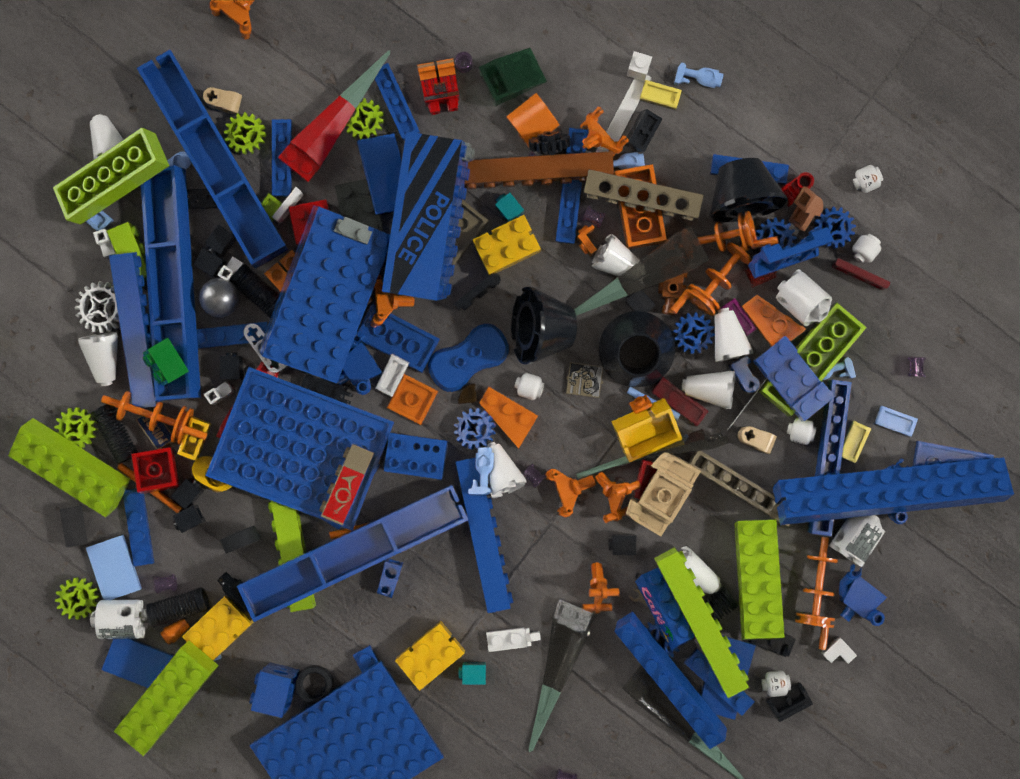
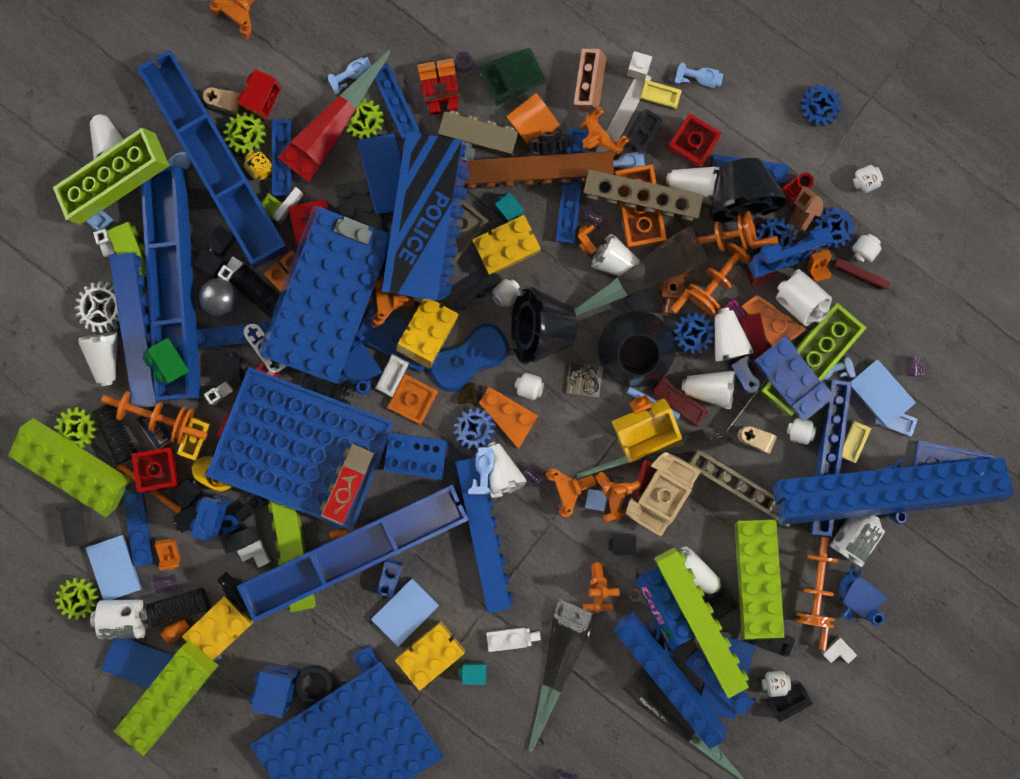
none -> orange bracket [155,538,181,570]
none -> blue piece [190,495,233,541]
none -> black piece [221,495,269,534]
none -> white piece [237,540,271,568]
none -> red brick [238,69,282,121]
none -> yellow head [243,151,272,180]
none -> light blue piece [328,57,372,97]
none -> light blue tile [371,578,439,646]
none -> yellow piece [396,299,459,369]
none -> dark tan brick [438,111,518,157]
none -> white head [492,279,520,307]
none -> nougat brick [574,49,607,112]
none -> light blue tile [585,489,607,511]
none -> white cone [666,167,720,205]
none -> red brick [667,113,722,168]
none -> dark red tile [741,312,769,372]
none -> blue gear [799,84,842,127]
none -> orange bracket [806,250,832,282]
none -> light blue tile [851,359,916,428]

